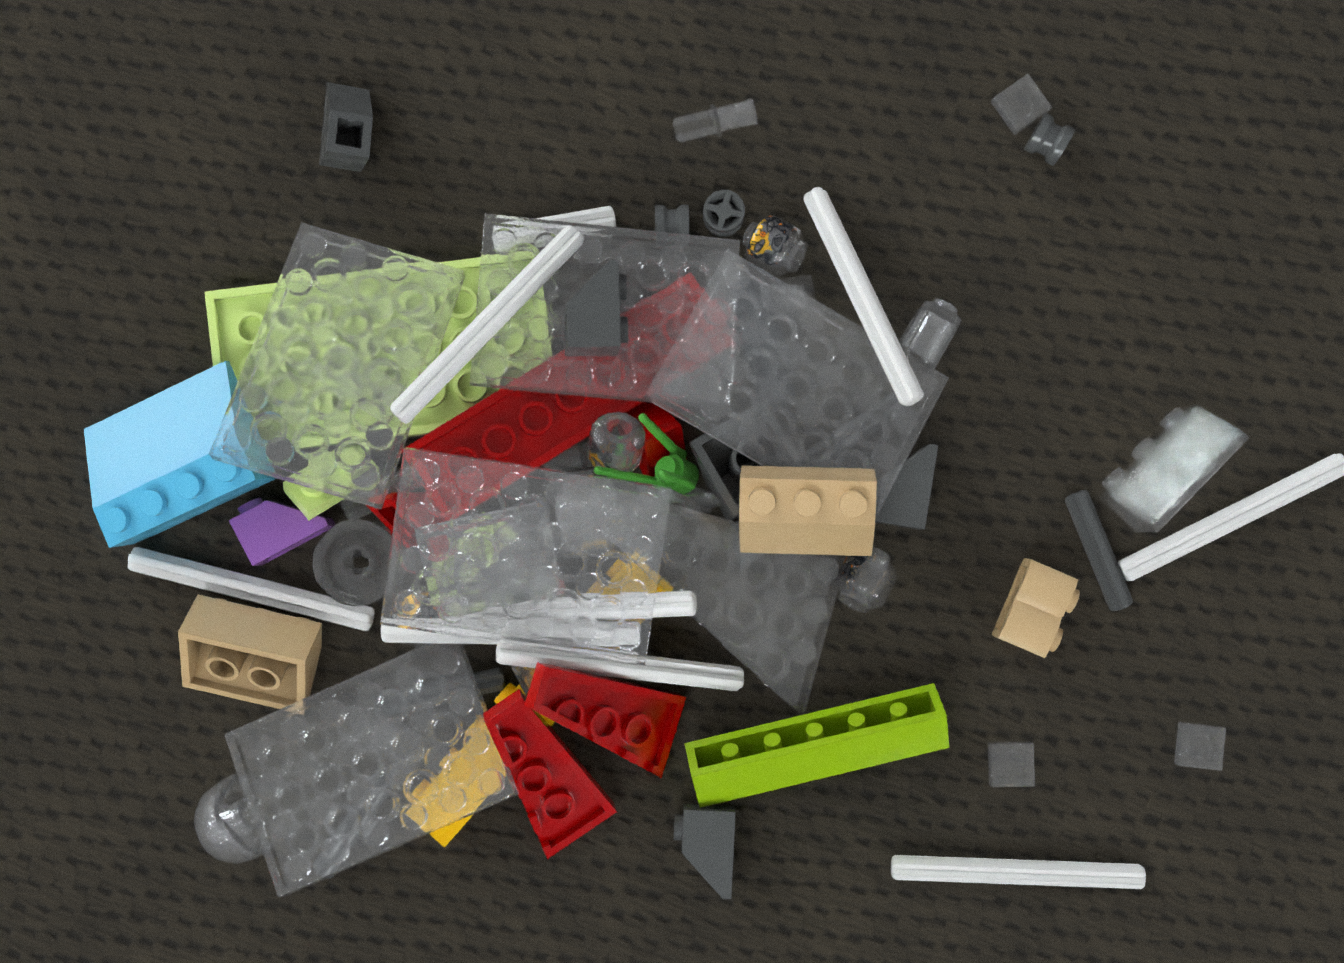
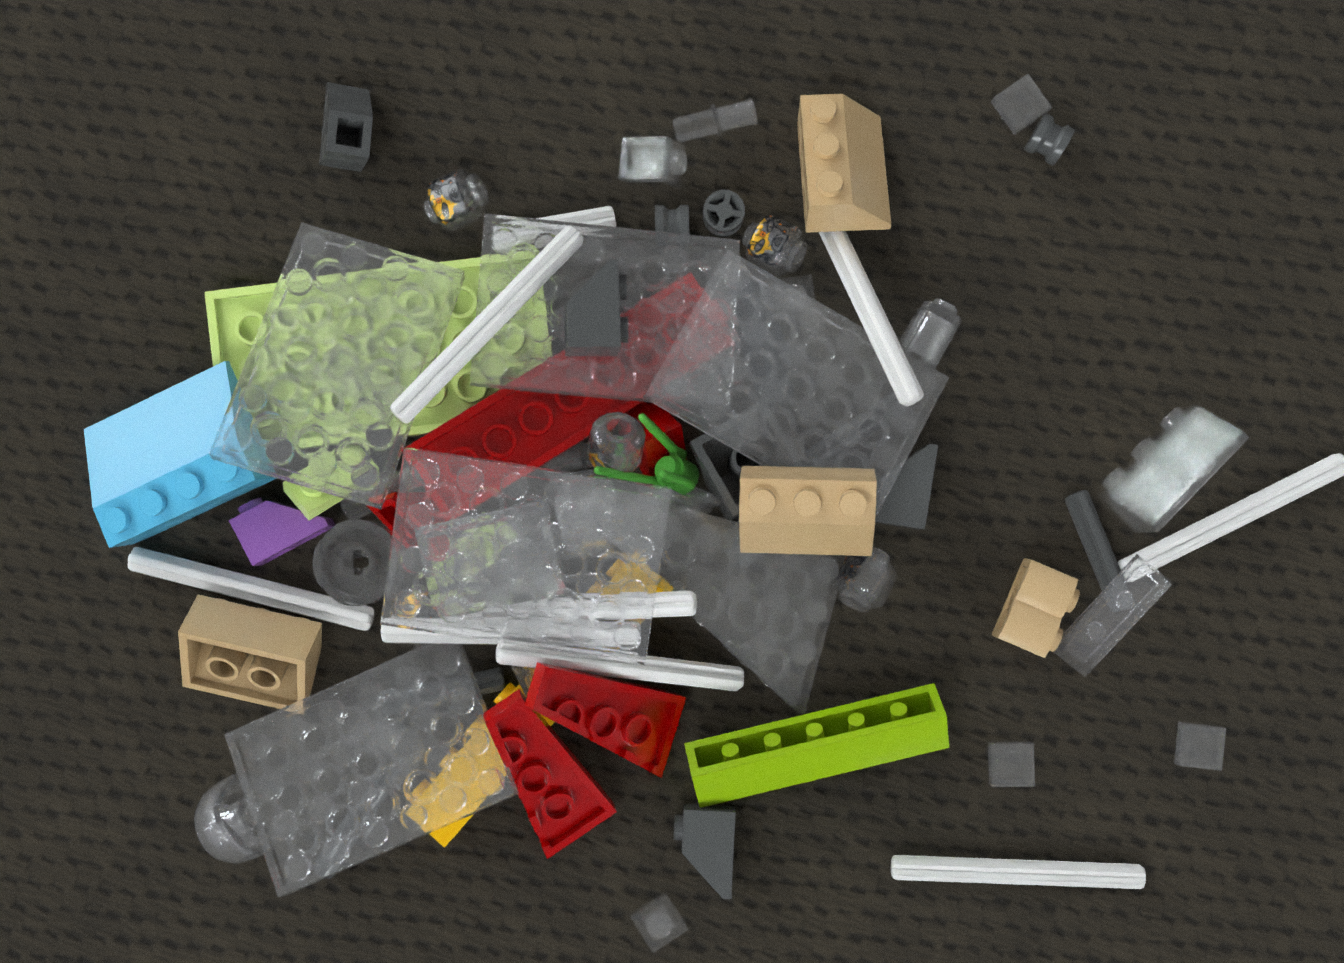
none -> head [424,169,489,231]
none -> clear bracket [618,136,687,187]
none -> clear plate [630,891,689,953]
none -> tan slope [797,94,891,233]
none -> clear tile [1054,554,1172,677]

